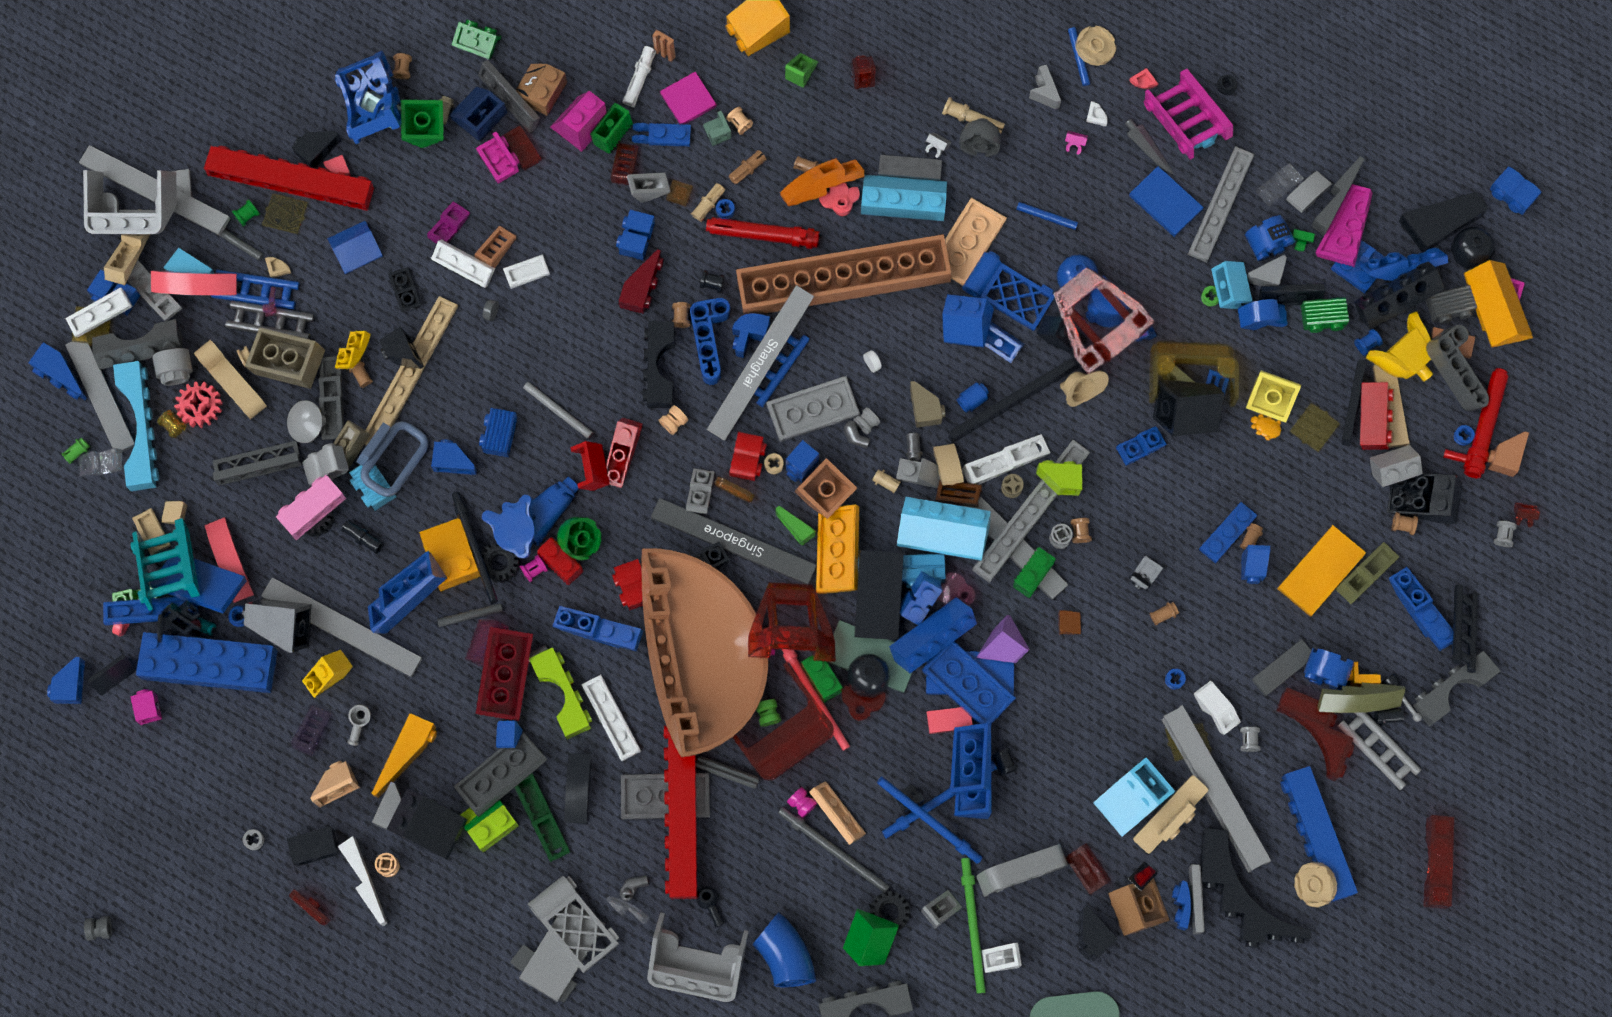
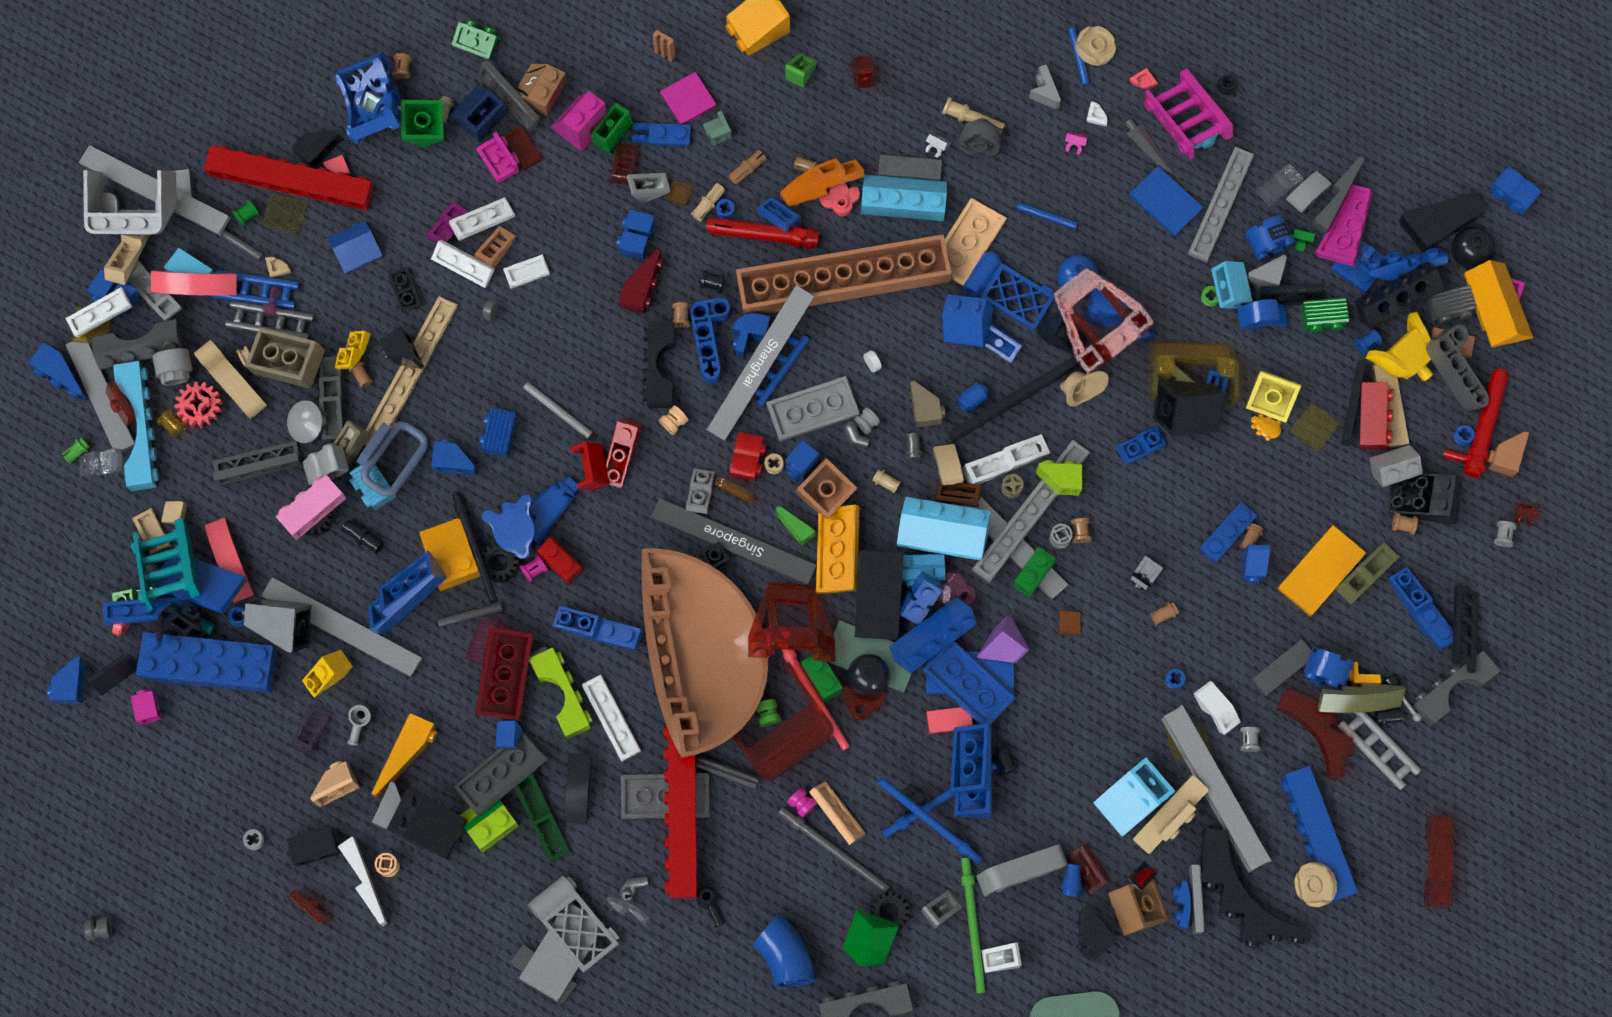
green cylinder [557,517,601,560] -> none
red brick [612,559,643,610] -> none
white pin [622,46,656,107] -> none
light grey windscreen [647,912,748,1002] -> none
light nougat bush [726,107,753,135] -> none
light grey slope [896,458,940,488] -> none
none -> clear red plate [105,381,135,427]
none -> white tile [449,197,515,241]
none -> blue tile [757,197,801,232]
none -> blue cone [1060,864,1083,897]

